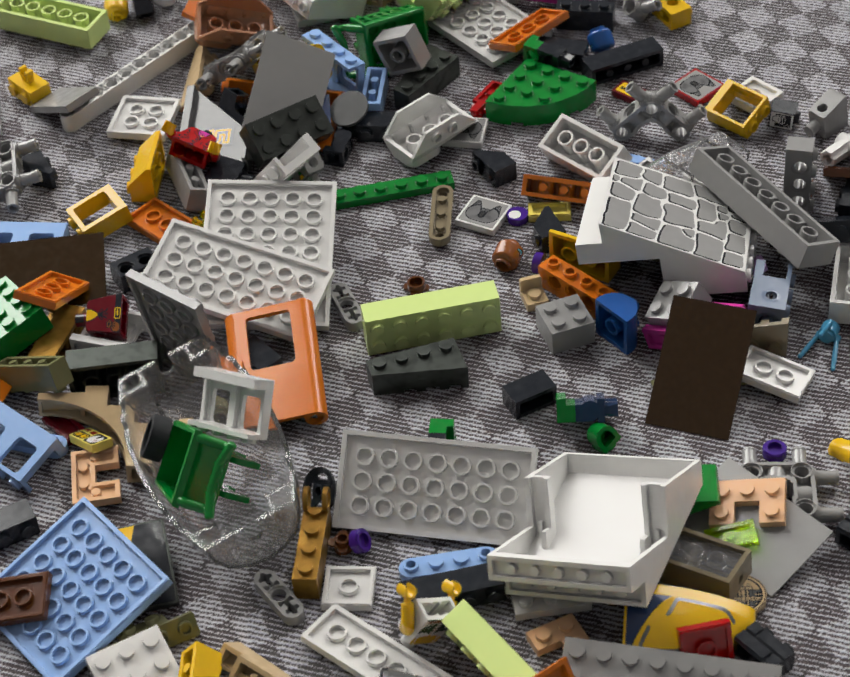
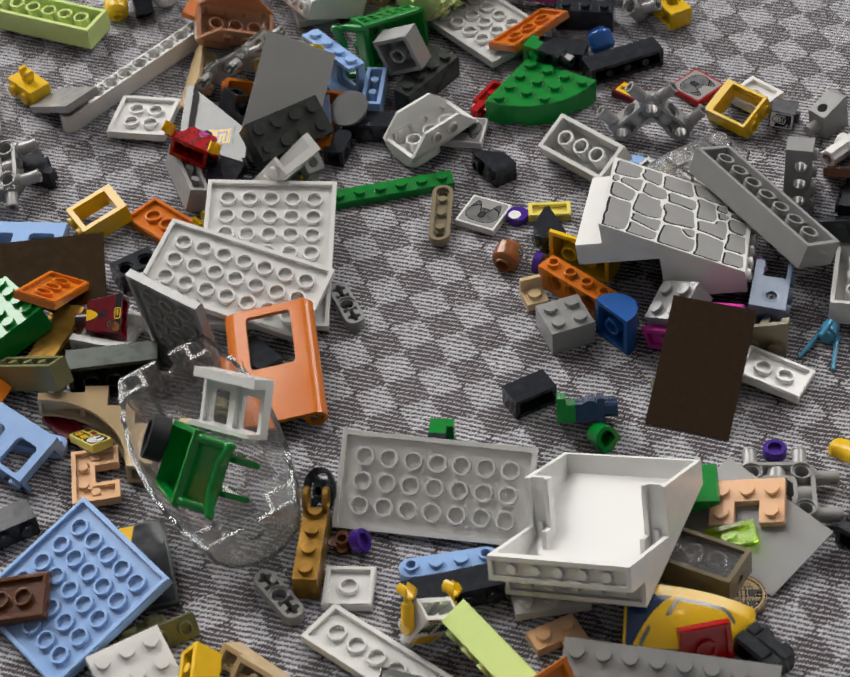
yellow slope [127,131,166,202] -> none
yellowish green brick [360,280,502,355] -> none
pearl dark grey wedge [365,337,469,395] -> none
reddish brown plate [403,276,430,295] -> none
orange brick [521,174,591,204] -> none

